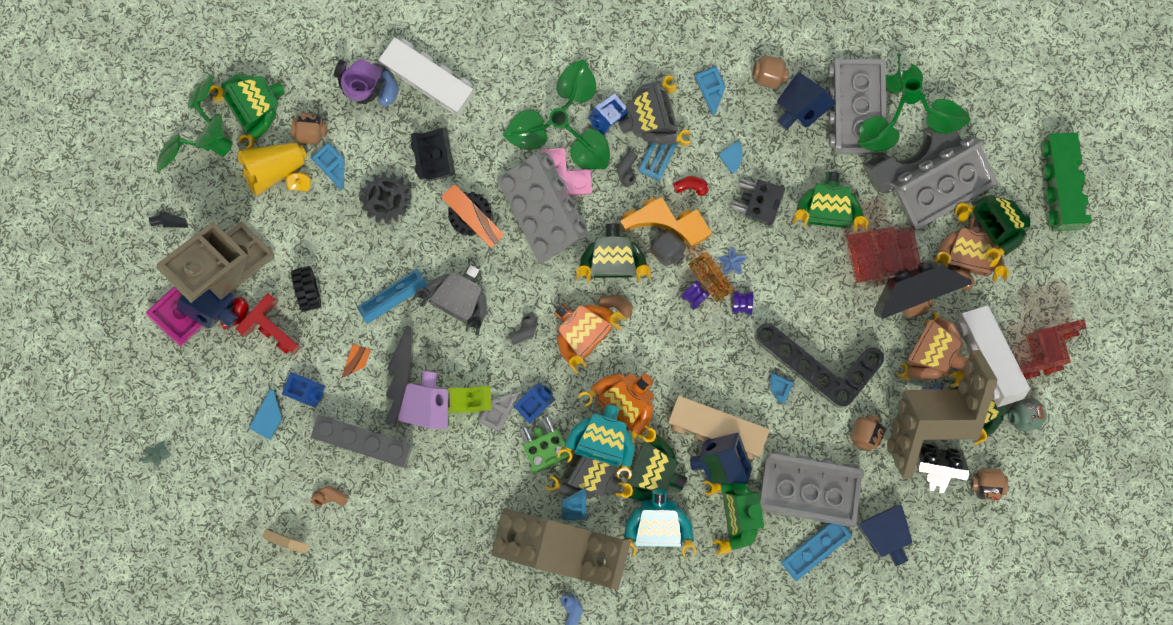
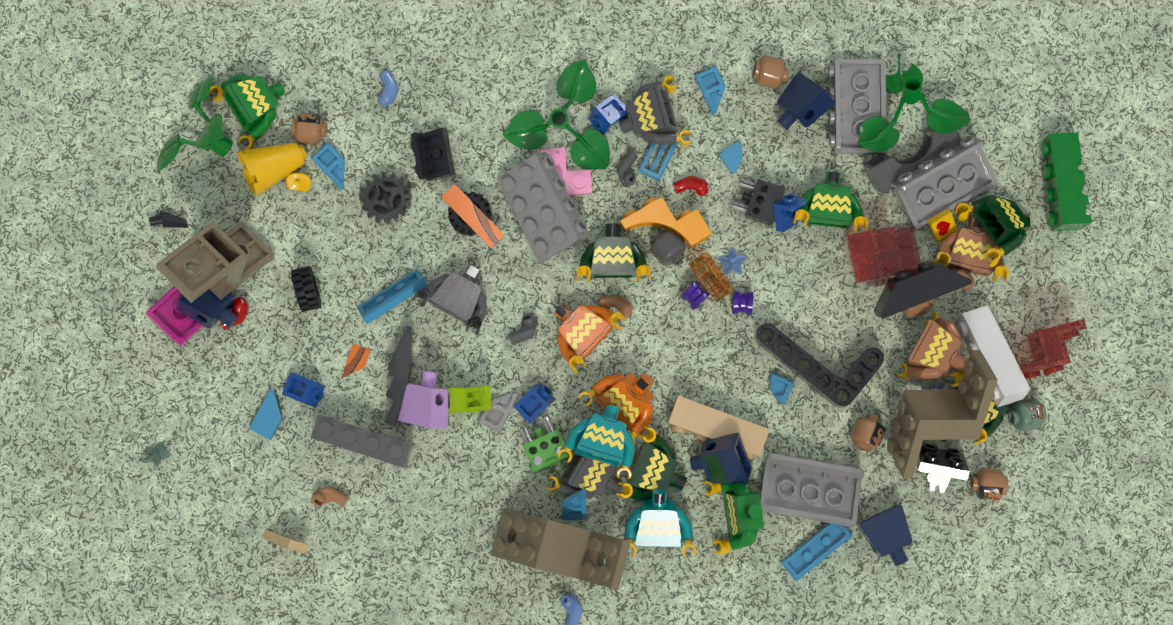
red bracket [235,293,301,355] -> none
medium lavender cap [334,59,387,104] -> none
white brick [378,37,474,117] -> none
none -> blue bracket [773,194,806,232]
none -> yellow tile [927,209,958,242]

